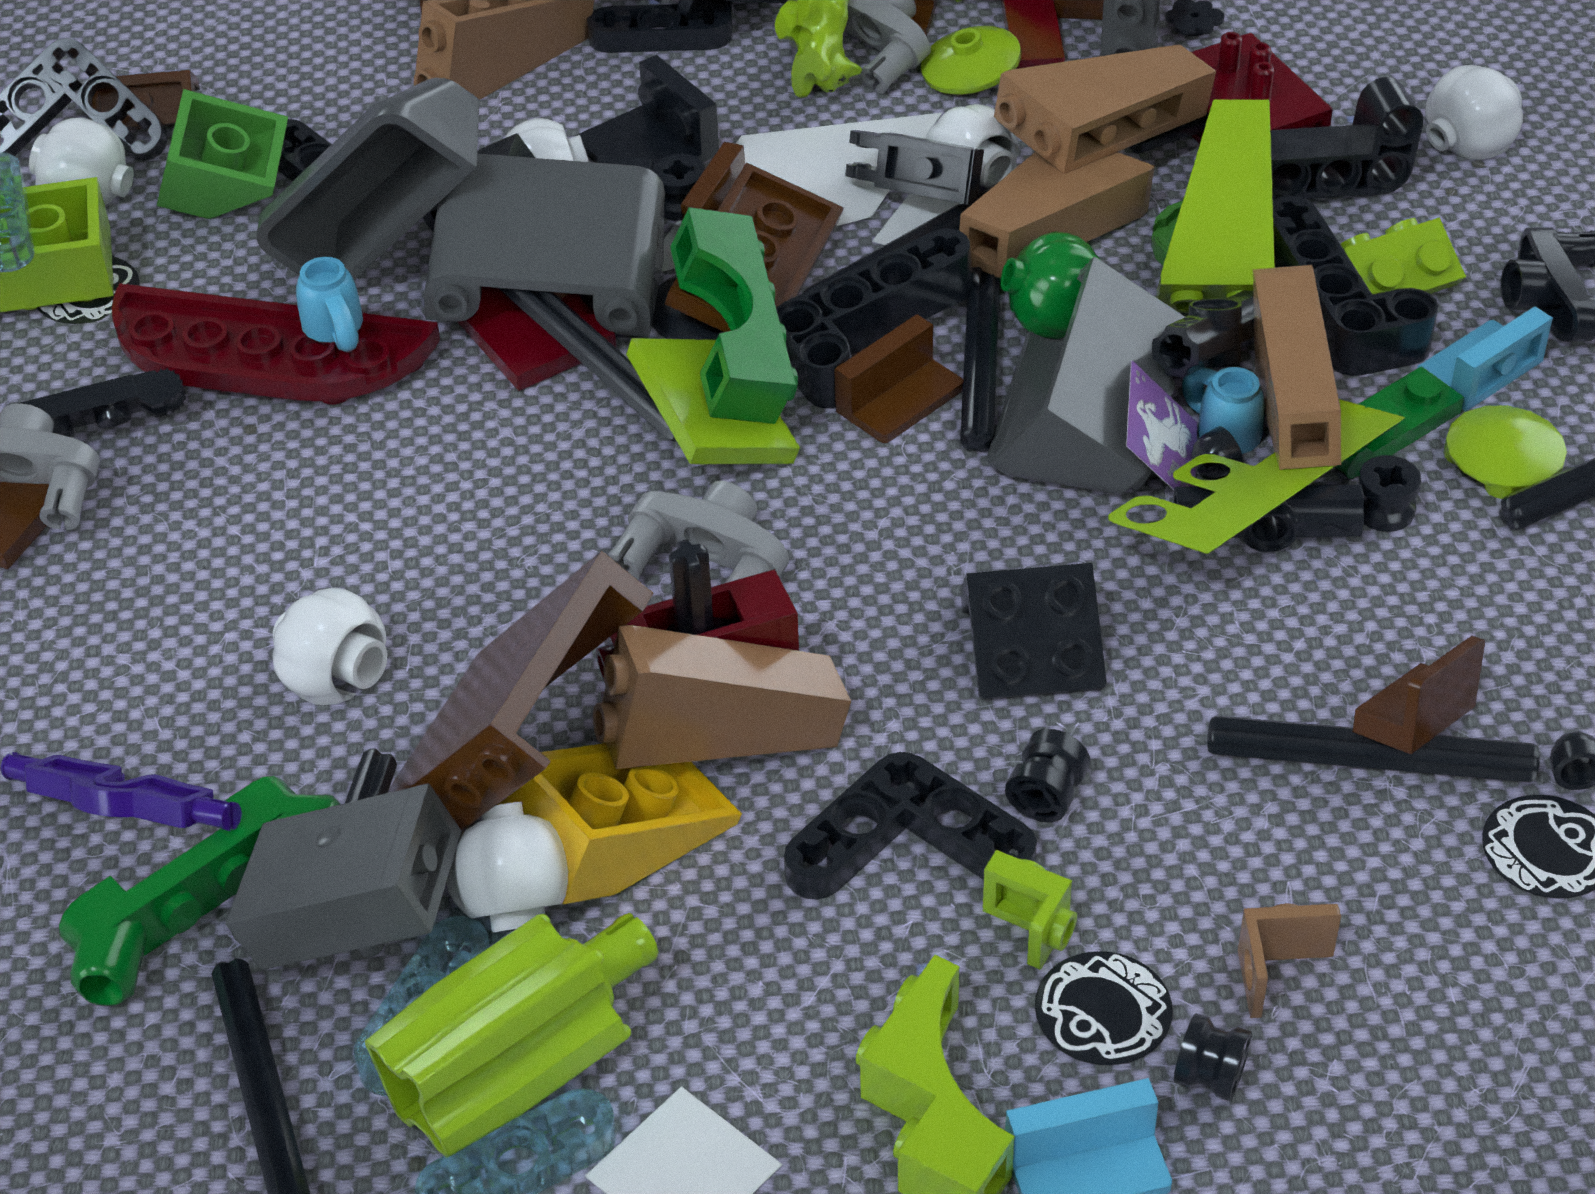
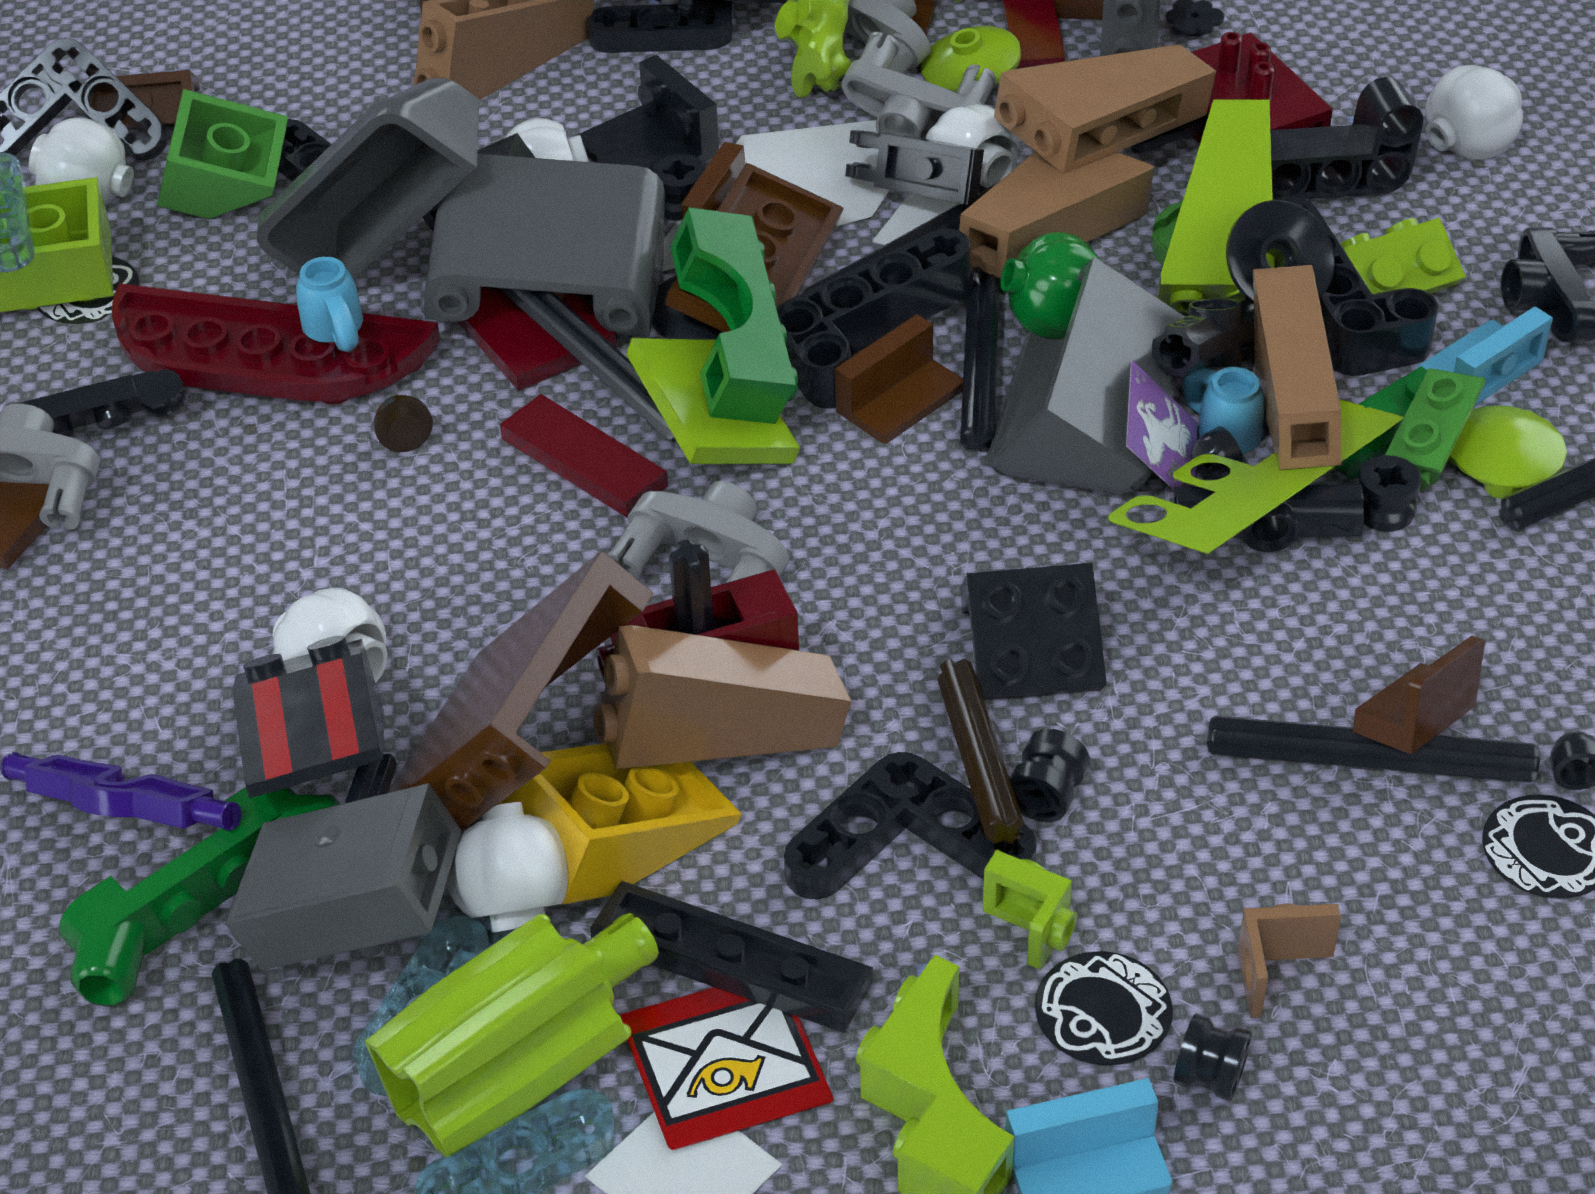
none -> black slope [232,636,384,799]
none -> dark brown plate [373,395,433,452]
none -> dark red tile [500,394,668,518]
none -> black tile [590,881,873,1033]
none -> sticker [620,987,833,1150]
none -> light grey connector [842,32,996,138]
none -> dark brown axle [937,658,1024,844]
none -> black dish [1226,200,1334,304]
none -> bright green hinge [1385,368,1486,490]

